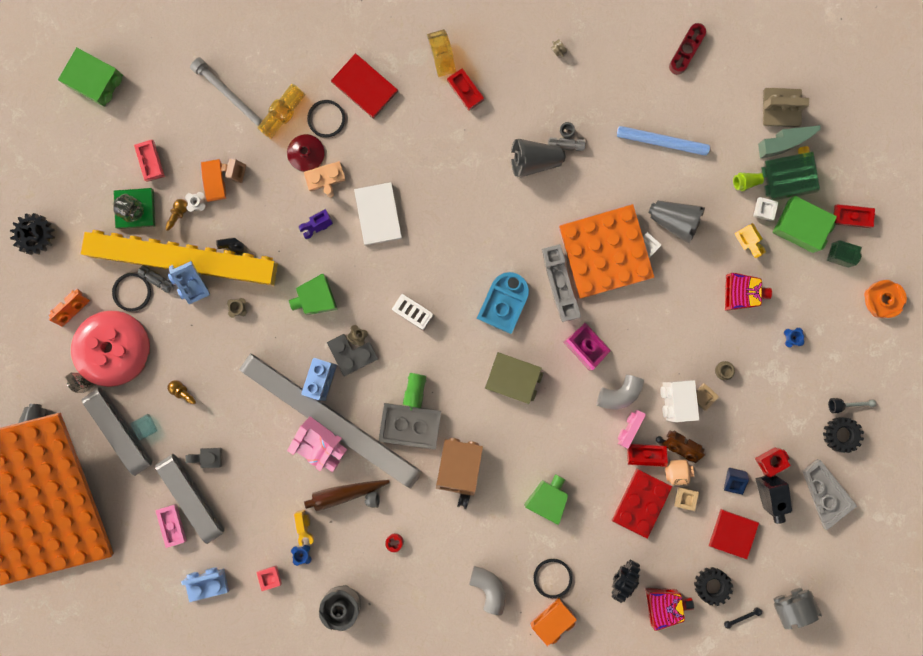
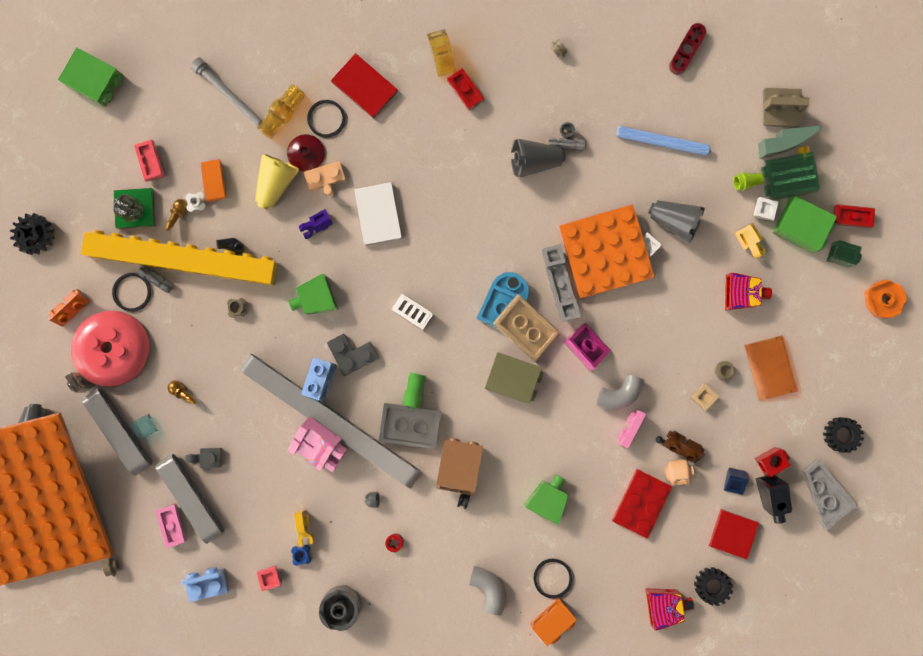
light blue bracket [168,261,210,304] -> none
medium nougat tile [221,158,246,183] -> none
reddish brown piece [304,480,390,511] -> none
dark tan plate [347,325,368,346] -> none
black gear [612,559,640,603] -> none
red plate [627,444,668,467] -> none
white brick [660,380,699,422] -> none
tan plate [674,487,699,511] -> none
black hinge [724,607,762,629] -> none
dark grey brick [773,588,822,629] -> none
blue plate [784,328,804,347] -> none
black hinge [828,398,876,414] -> none
none -> dark tan plate [102,558,119,577]
none -> light yellow cone [255,154,299,210]
none -> tan tile [493,294,560,361]
none -> clear orange piece [744,335,798,401]

